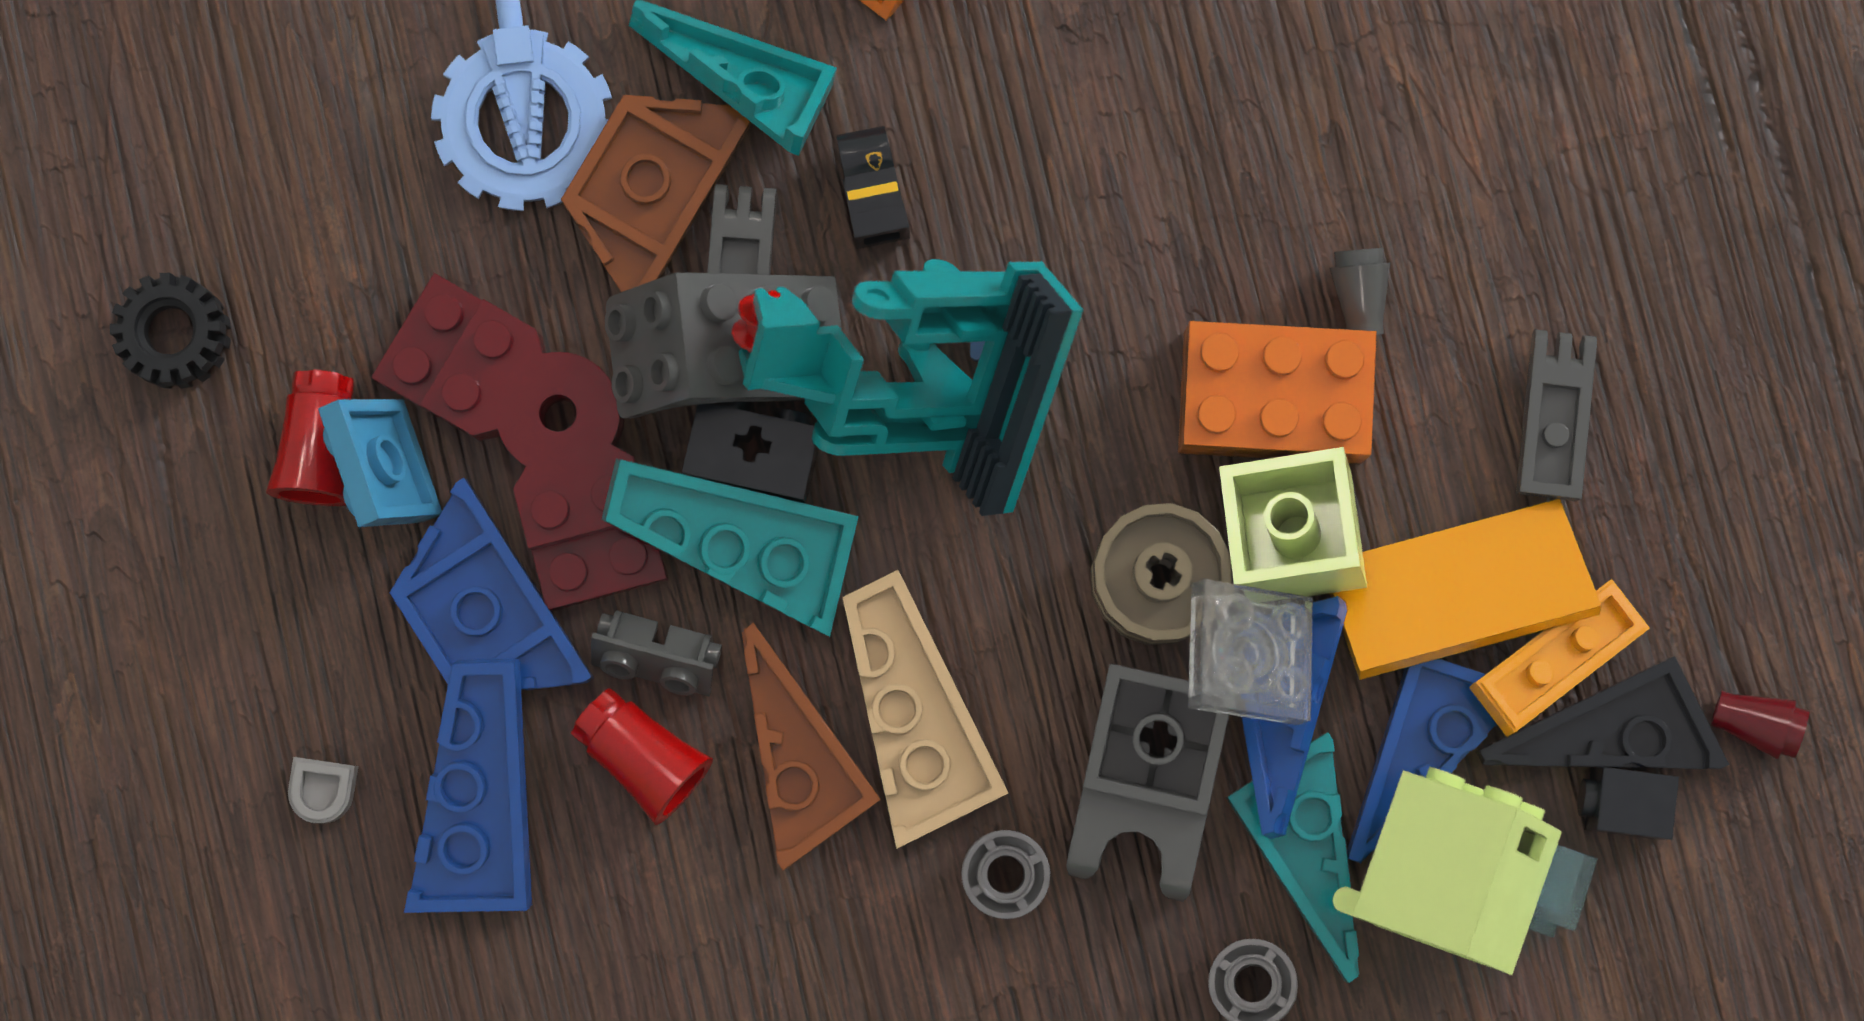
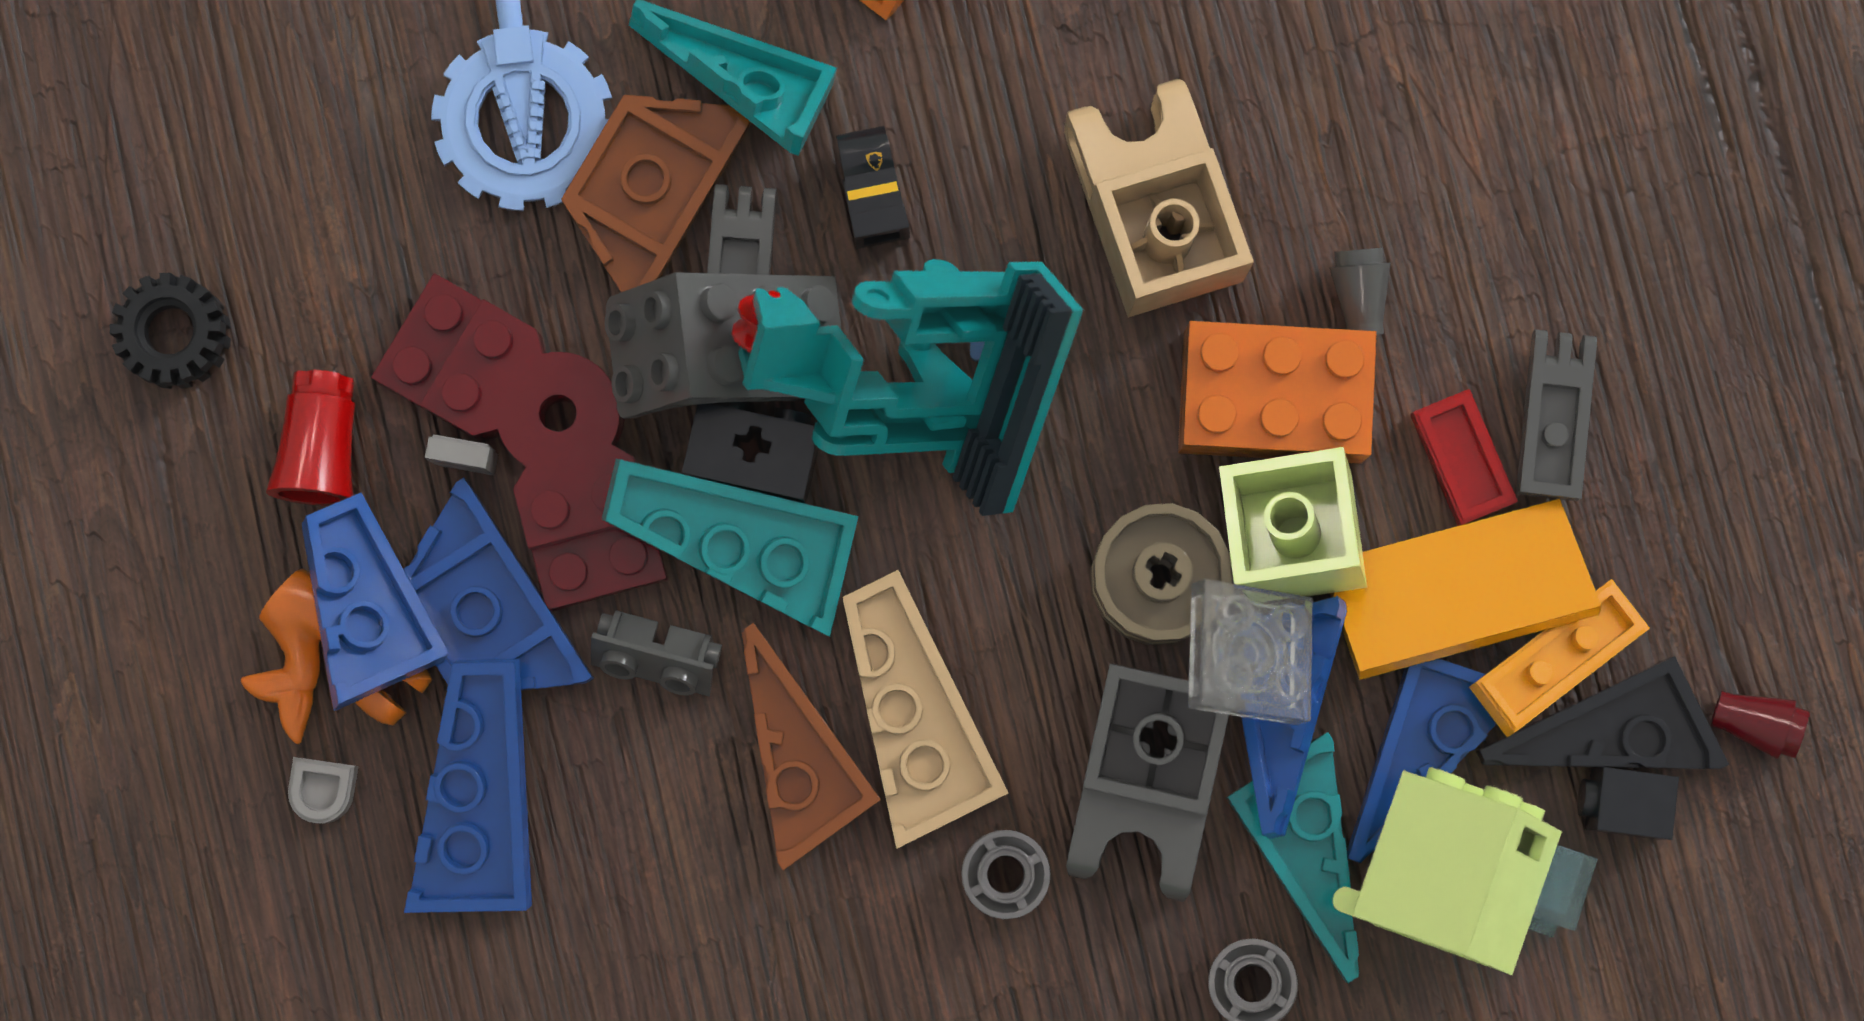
dark azure plate [318,399,442,527] -> none
red plant [571,688,713,825] -> none
none -> orange piece [241,568,433,744]
none -> blue wing [301,492,449,712]
none -> light grey tile [425,434,498,475]
none -> tan brick [1064,79,1254,318]
none -> red tile [1410,389,1518,526]

